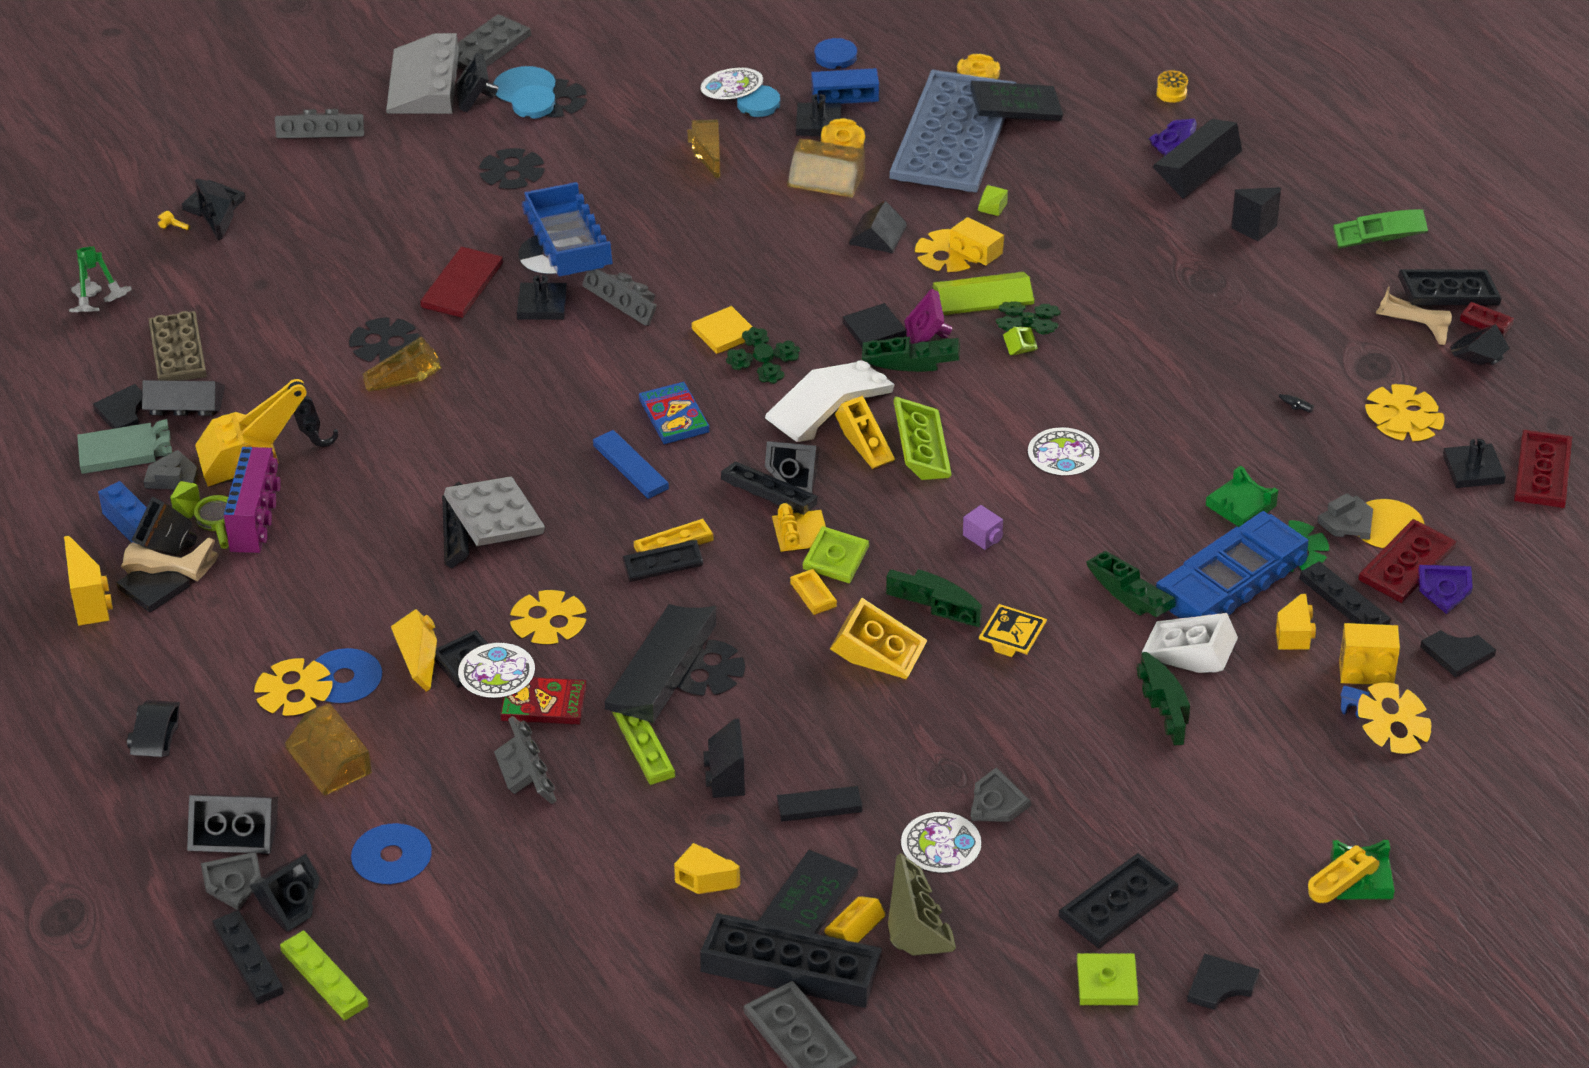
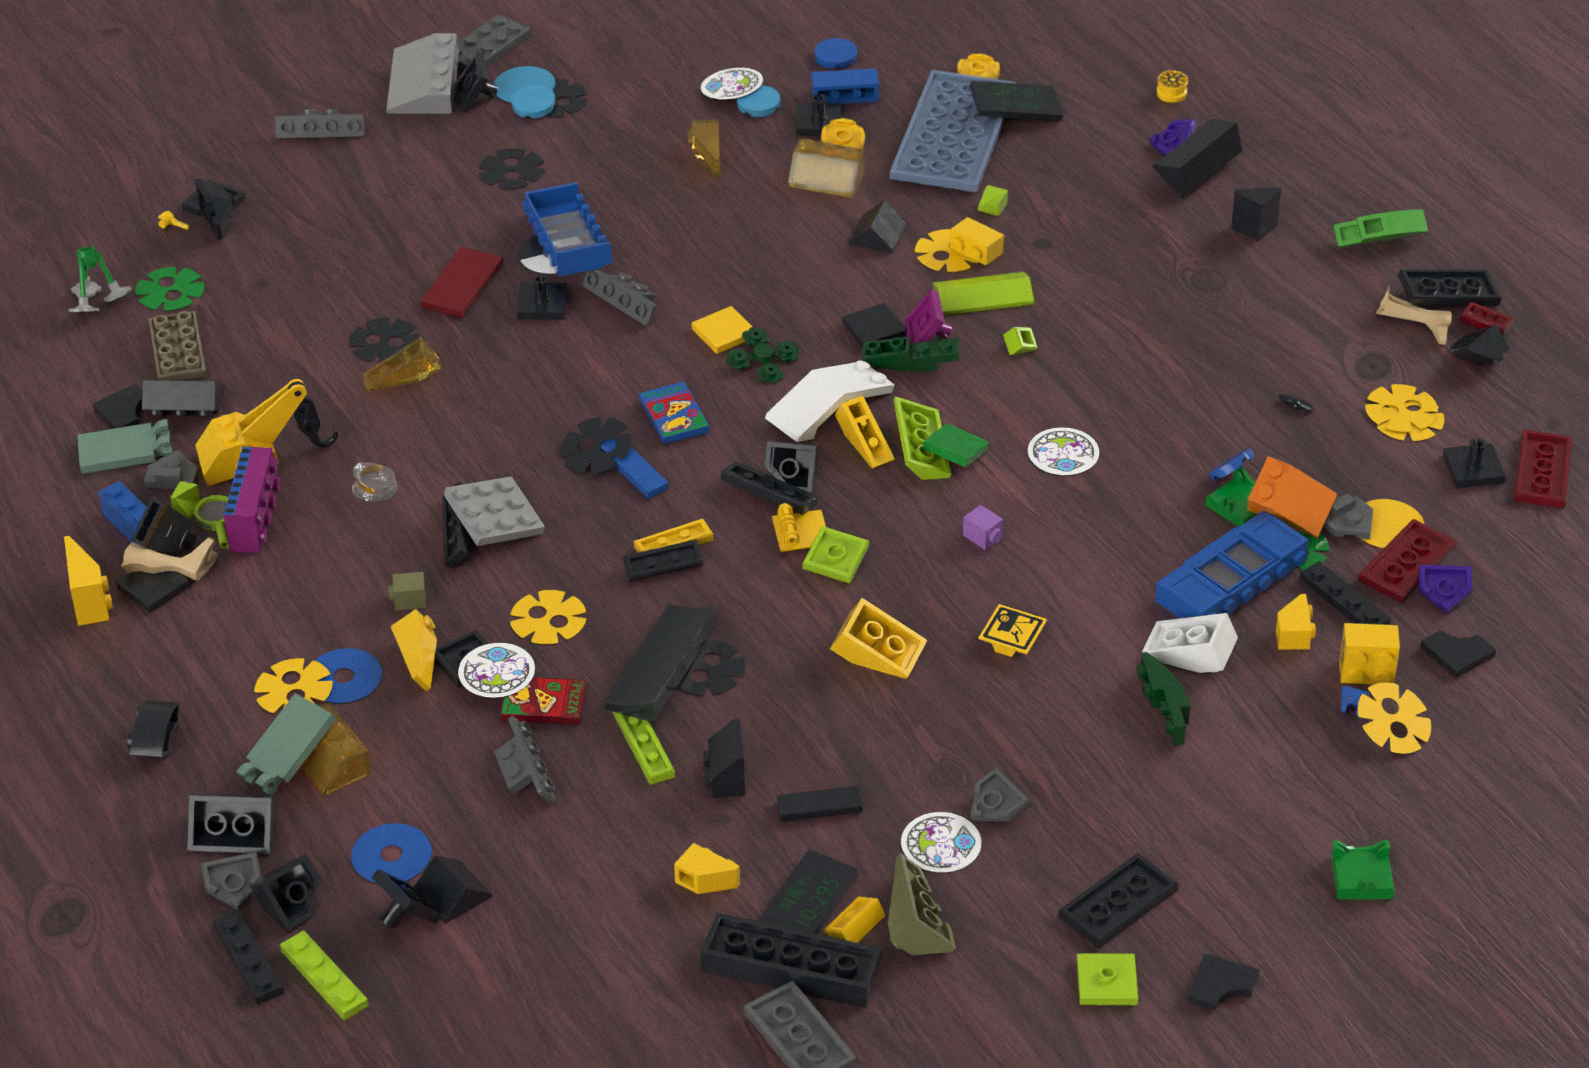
yellow tile [790,569,837,615] -> none
dark green slope [886,569,982,627] -> none
dark green plant [996,301,1061,334] -> none
dark green slope [1086,551,1176,617] -> none
yellow plate [1308,845,1379,903] -> none
none -> green piece [135,267,205,311]
none -> sand green tile [236,693,337,796]
none -> clear piece [352,462,398,501]
none -> black tile [371,869,442,929]
none -> olive brick [388,572,427,611]
none -> black slope [414,855,492,924]
none -> black piece [561,417,632,474]
none -> green tile [923,423,990,468]
none -> blue tile [1208,447,1254,481]
none -> orange slope [1247,456,1337,539]

